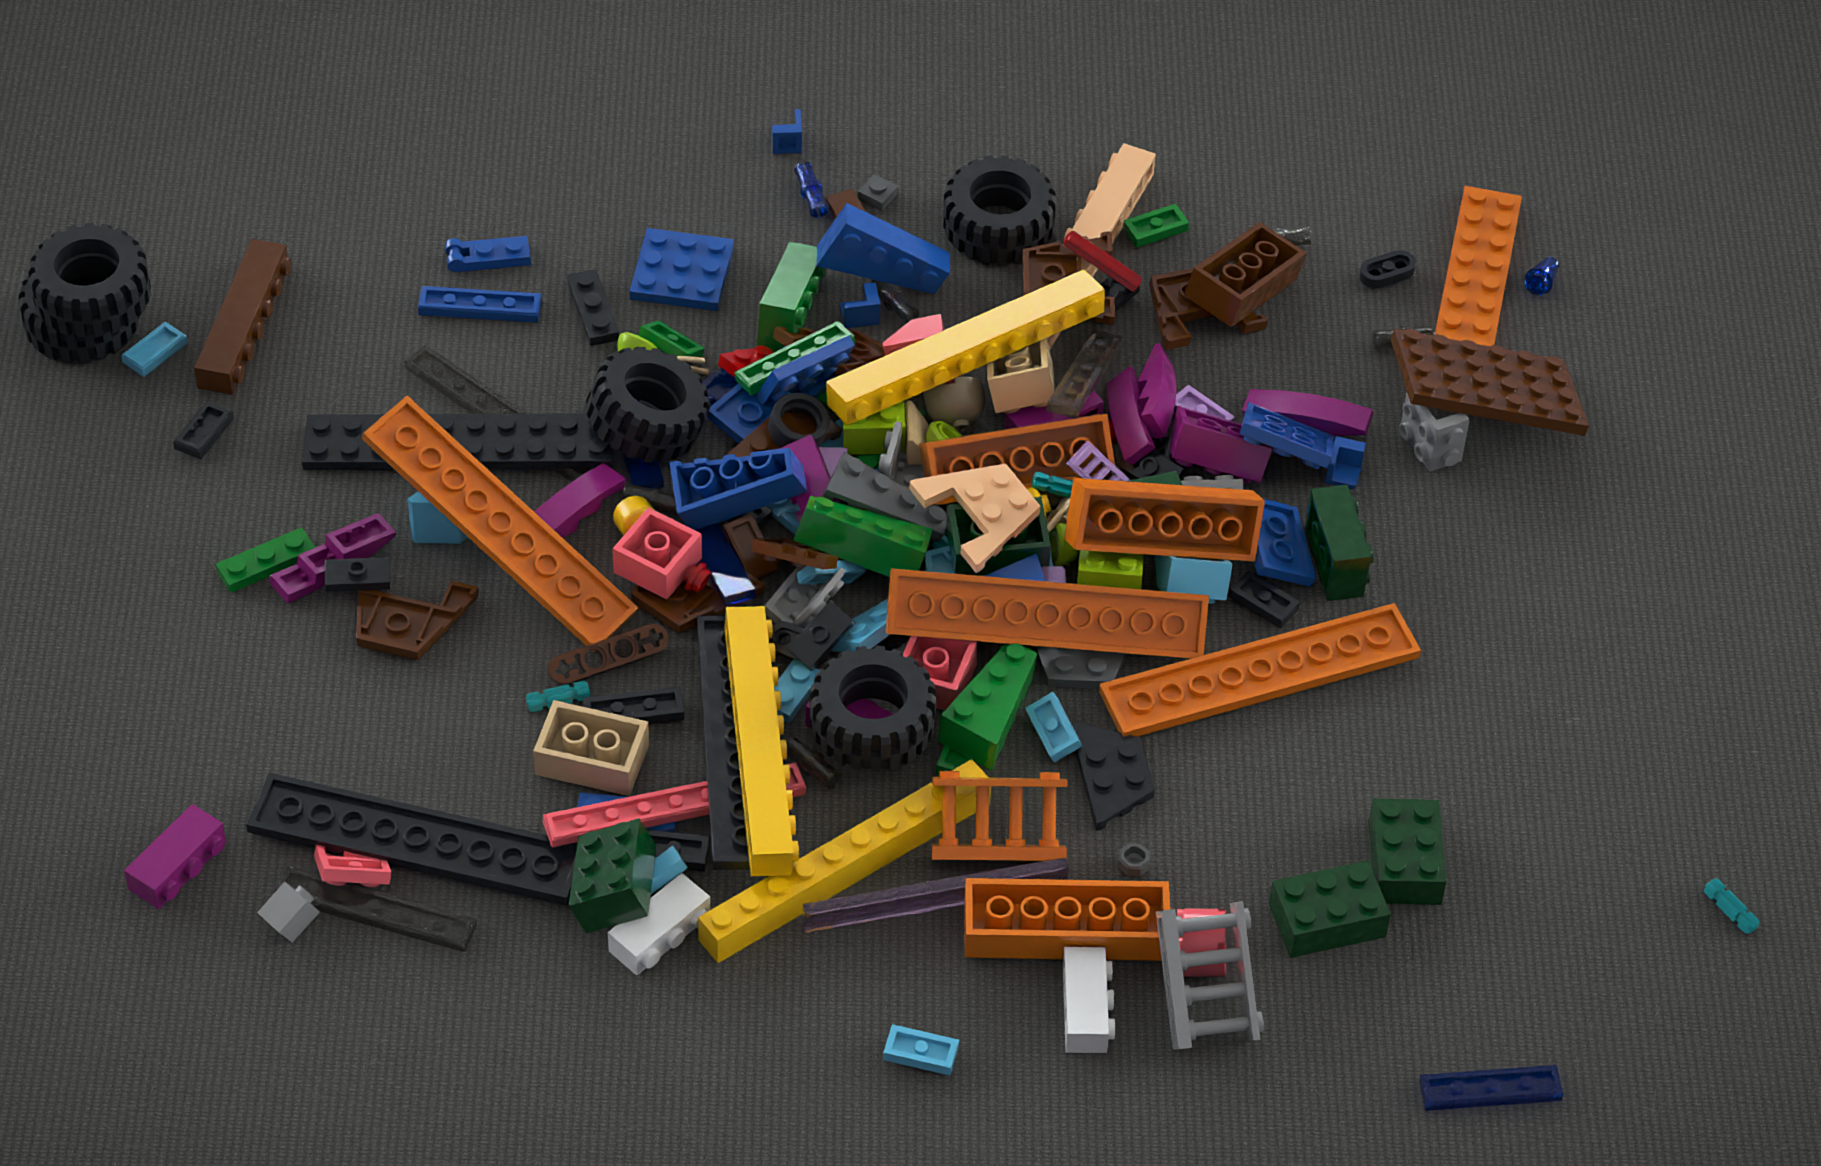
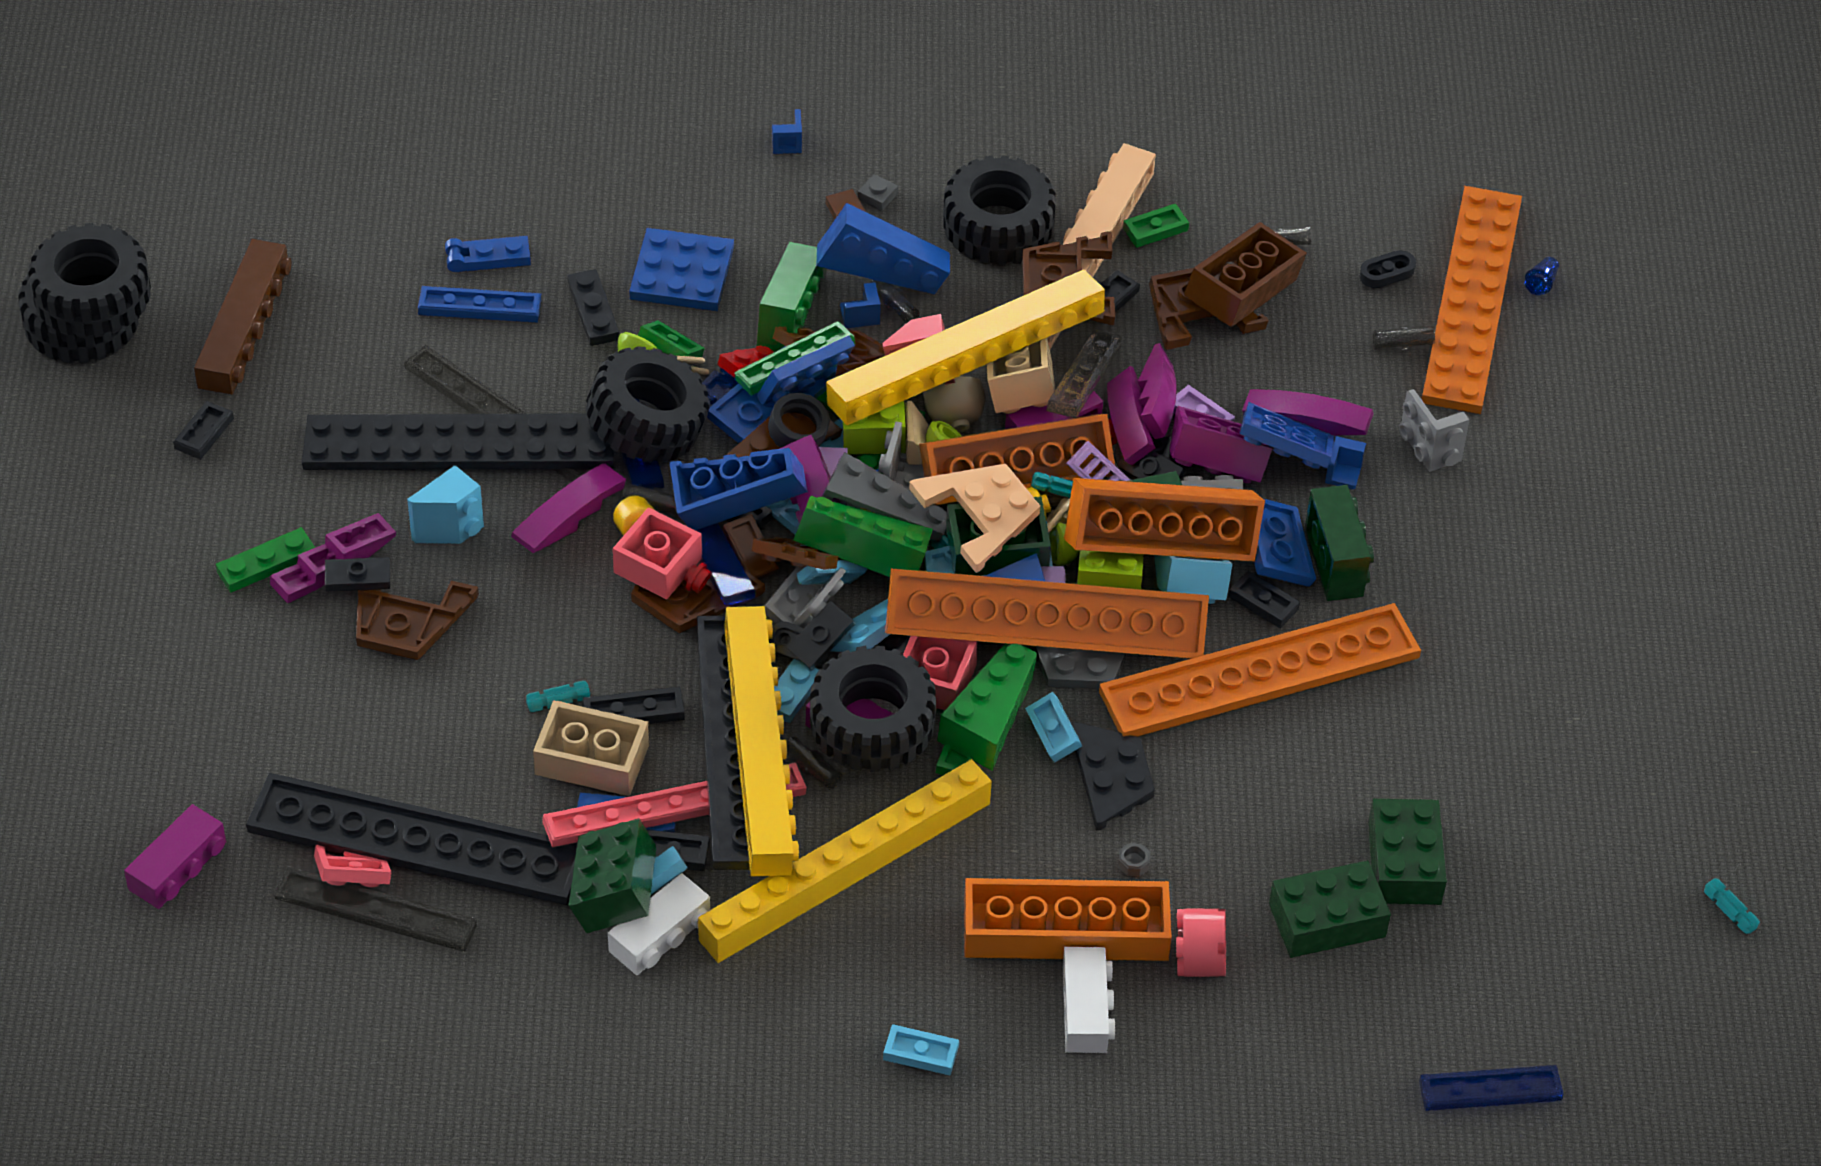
medium azure tile [121,321,188,377] -> none
light grey brick [257,882,320,943] -> none
orange plate [361,396,638,653] -> none
reddish brown beam [547,624,668,684] -> none
clear blue pin [794,162,829,218] -> none
clear purple tile [803,858,1069,933] -> none
orange fence [931,771,1068,861] -> none
red axle [1063,231,1142,292] -> none
light grey fence [1156,901,1264,1049] -> none
reddish brown plate [1390,328,1589,436] -> none

